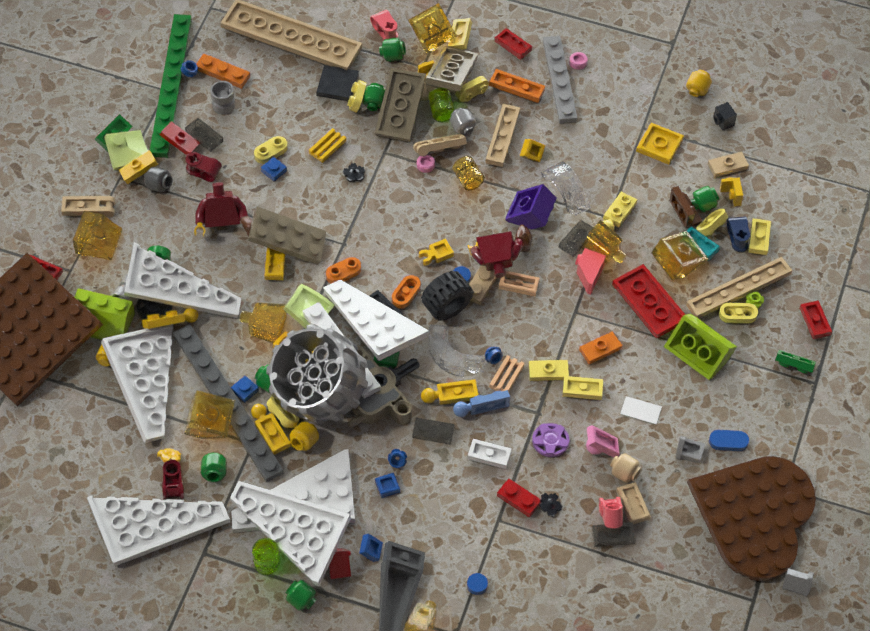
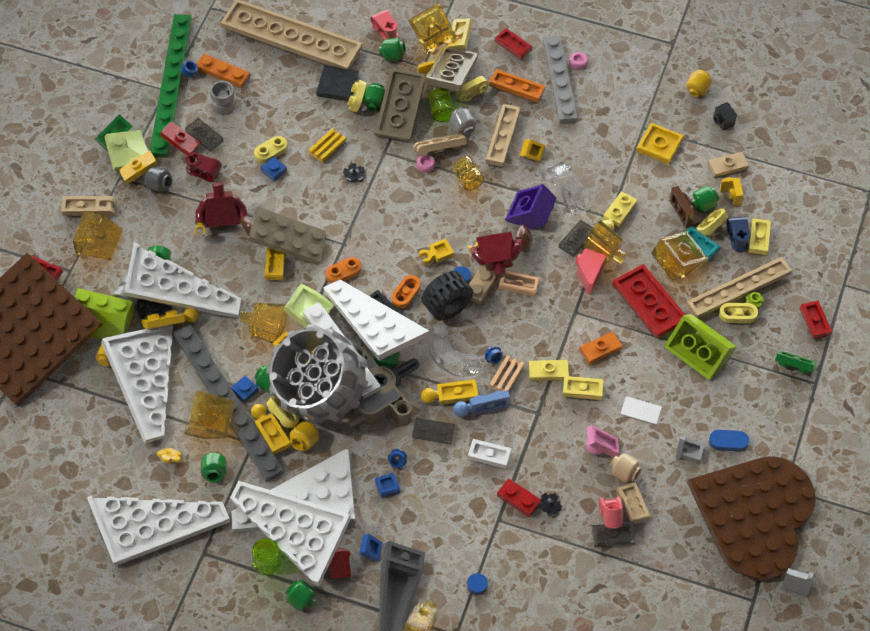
dark red piece [162,459,184,500] -> none
medium lavender wheel [532,423,569,457] -> none

